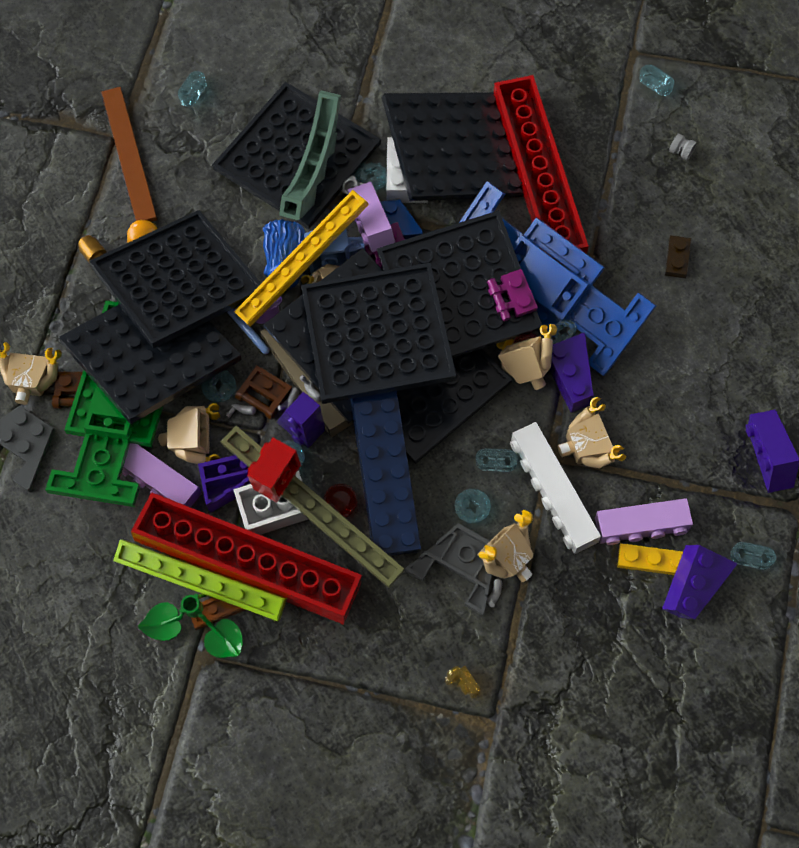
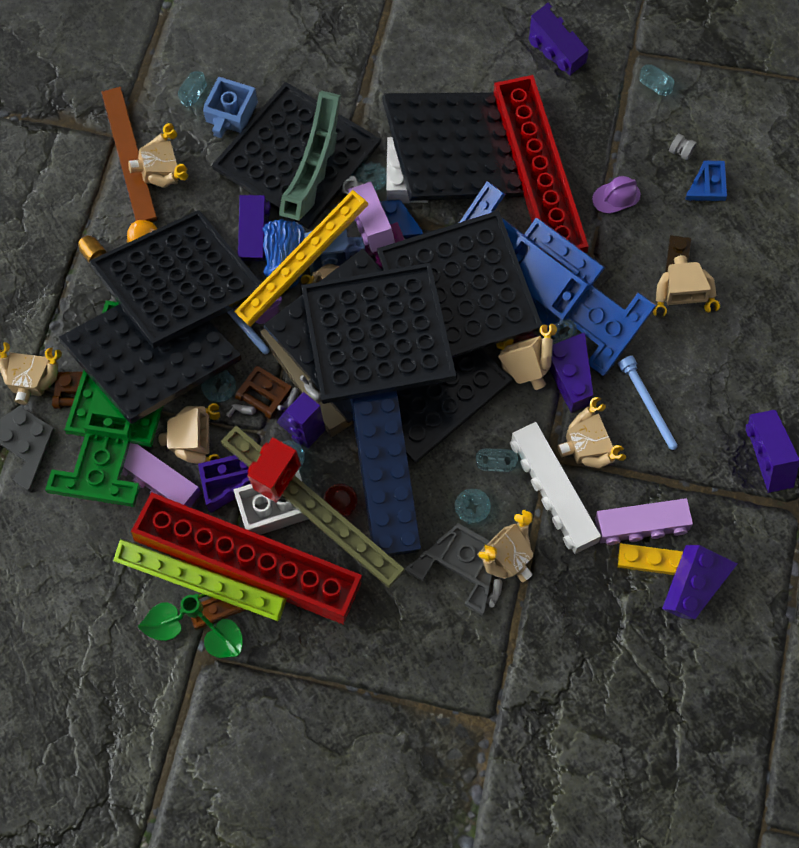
clear yellow bracket [445,666,480,698] -> none
magenta plate [487,269,538,321] -> none
clear light blue beam [730,542,776,569] -> none
none -> tan torso [128,123,188,188]
none -> medium blue hinge [203,77,258,138]
none -> dark purple wedge [238,195,271,261]
none -> dark purple wedge [529,2,589,75]
none -> medium lavender piece [592,176,641,214]
none -> light blue piece [618,356,677,450]
none -> tan torso [653,255,720,316]
none -> blue wing [686,161,727,201]

